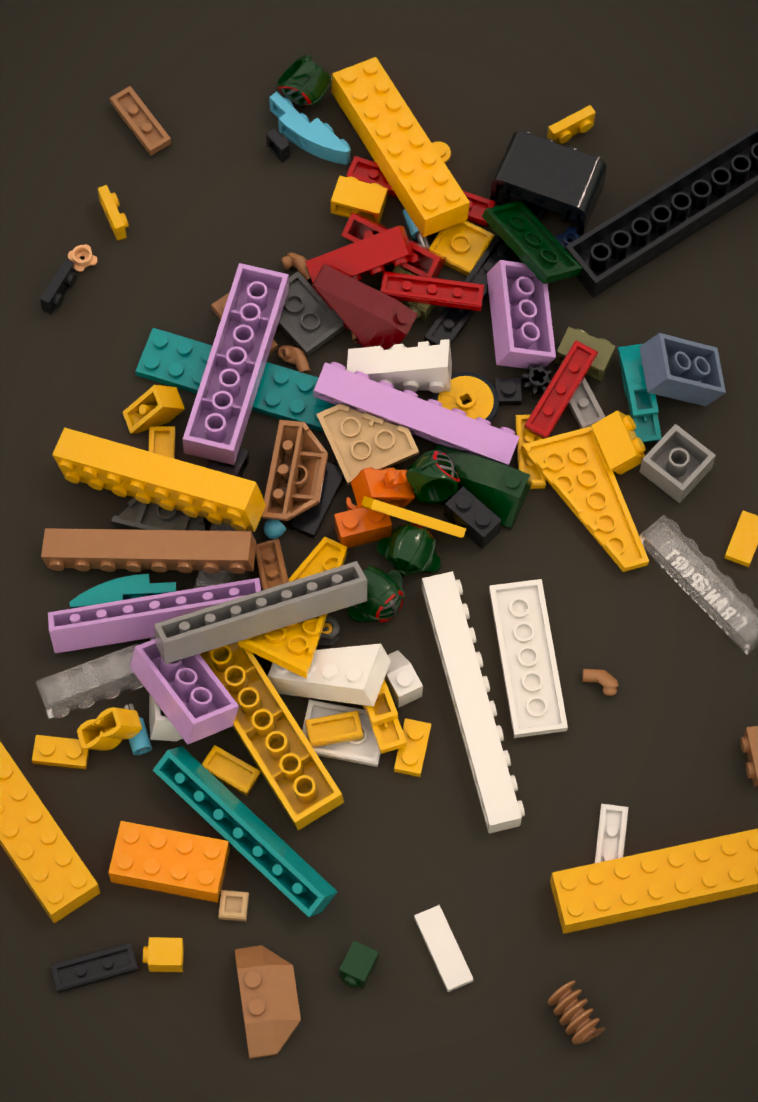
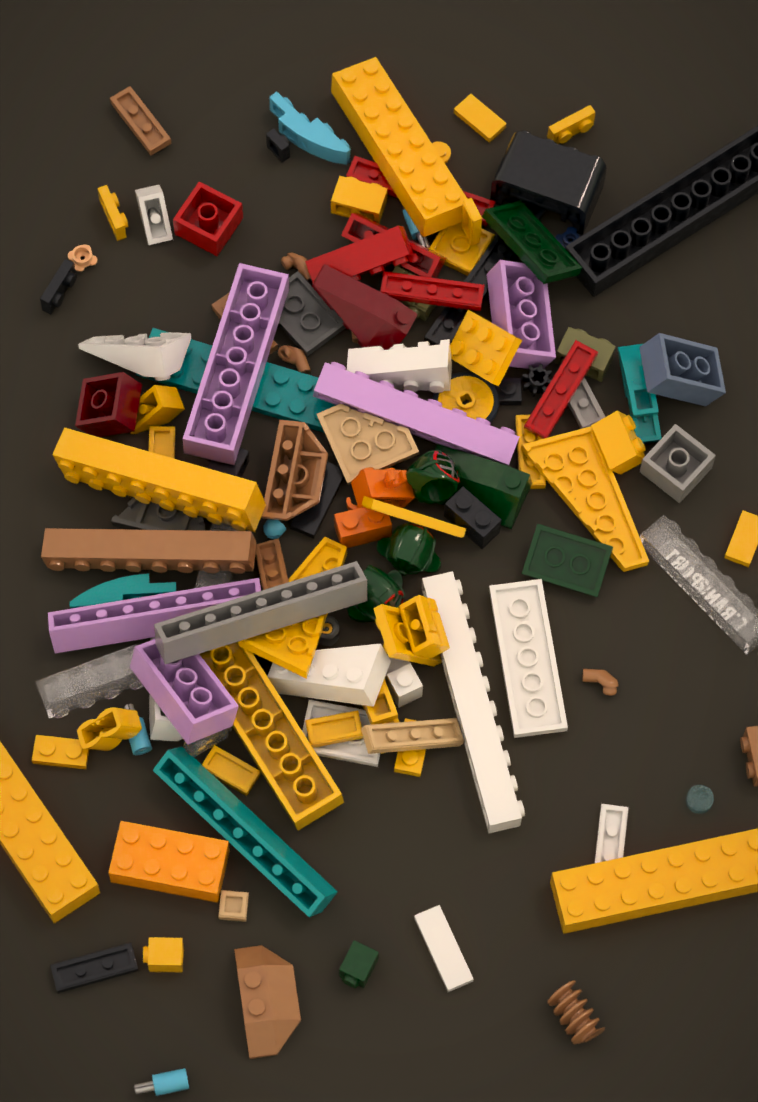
dark green piece [277,55,332,108] -> none
none -> dark red brick [75,372,142,437]
none -> white wedge [78,332,191,381]
none -> medium azure piece [134,1068,189,1096]
none -> white slope [135,185,173,245]
none -> red brick [173,181,243,257]
none -> clear cylinder [184,727,232,757]
none -> tan tile [361,718,464,754]
none -> yellow plate [373,604,442,667]
none -> yellow brick [398,595,450,659]
none -> yellow plate [450,310,522,386]
none -> yellow tile [454,94,507,143]
none -> yellow tile [461,198,482,246]
none -> dark green plate [522,523,613,597]
none -> clear light blue tile [686,785,714,814]

